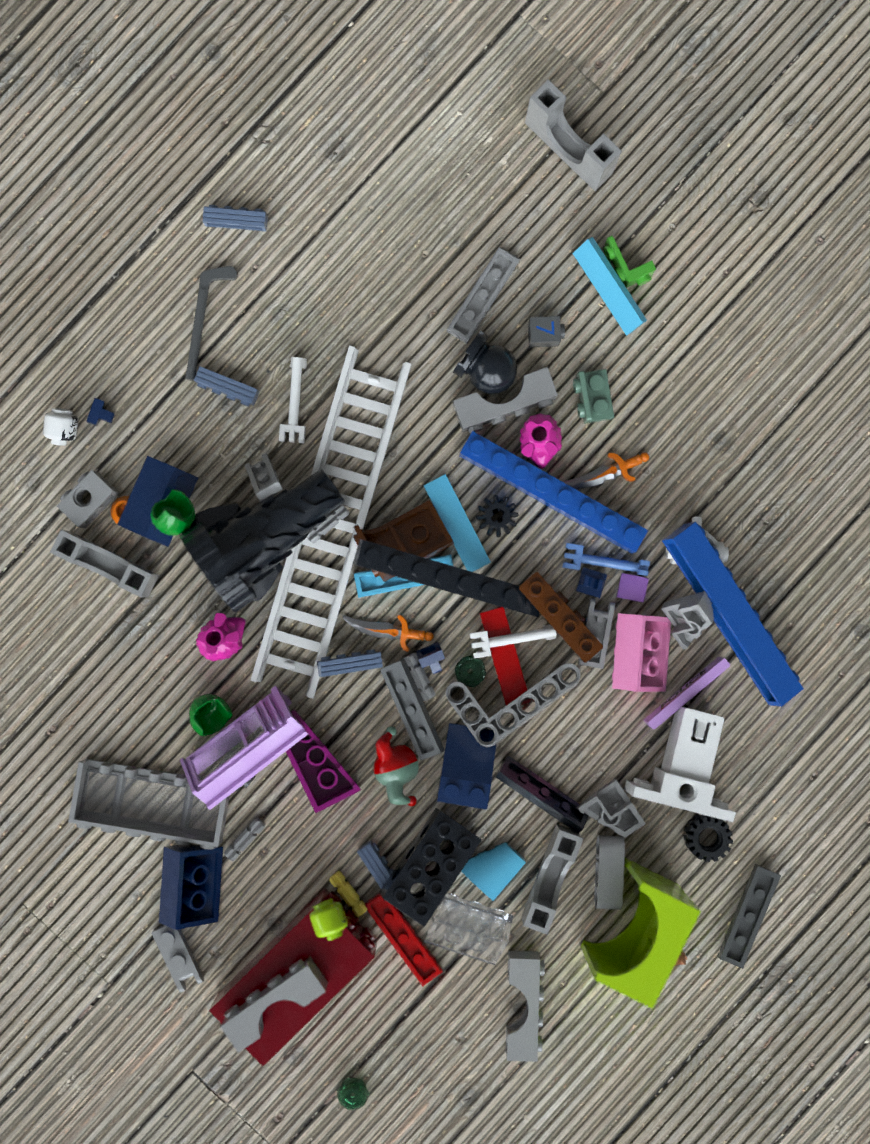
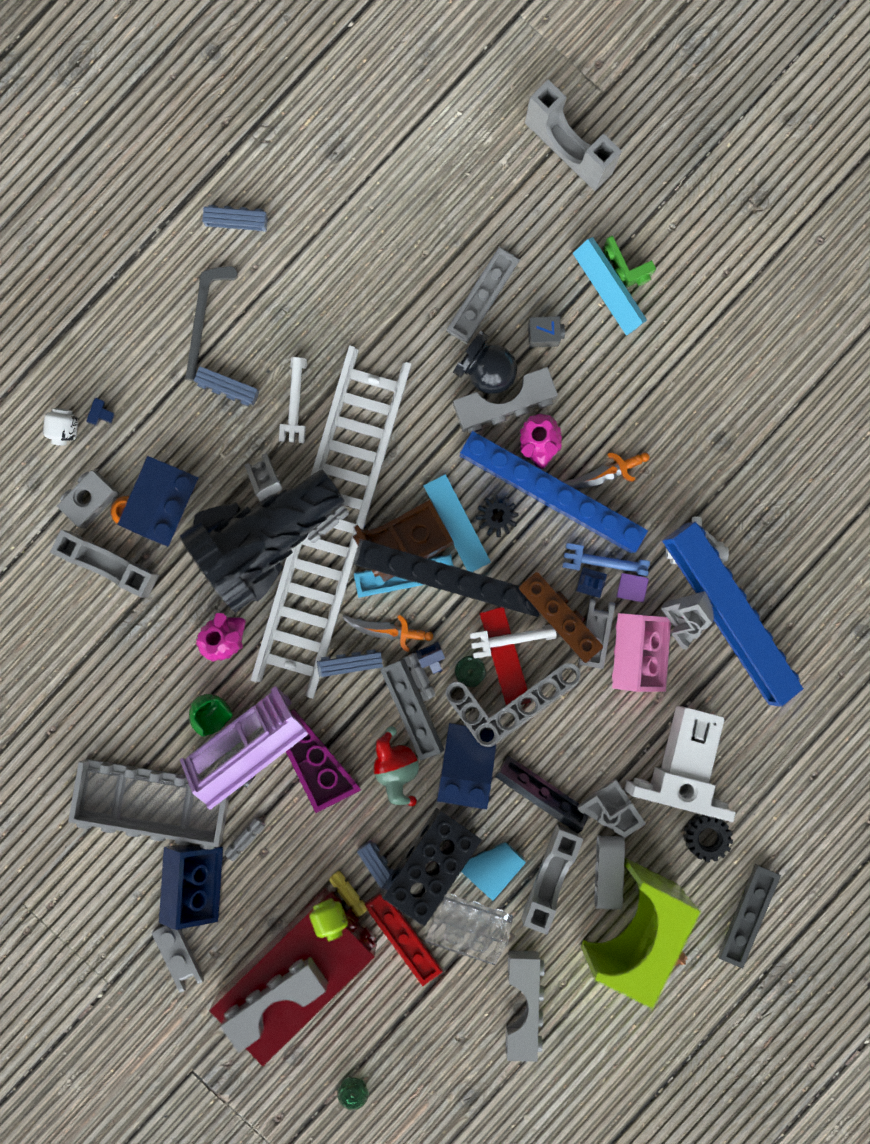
green hair [151,489,195,536] -> none
sand green bracket [573,369,614,424] -> none
lavender tile [643,657,730,729] -> none

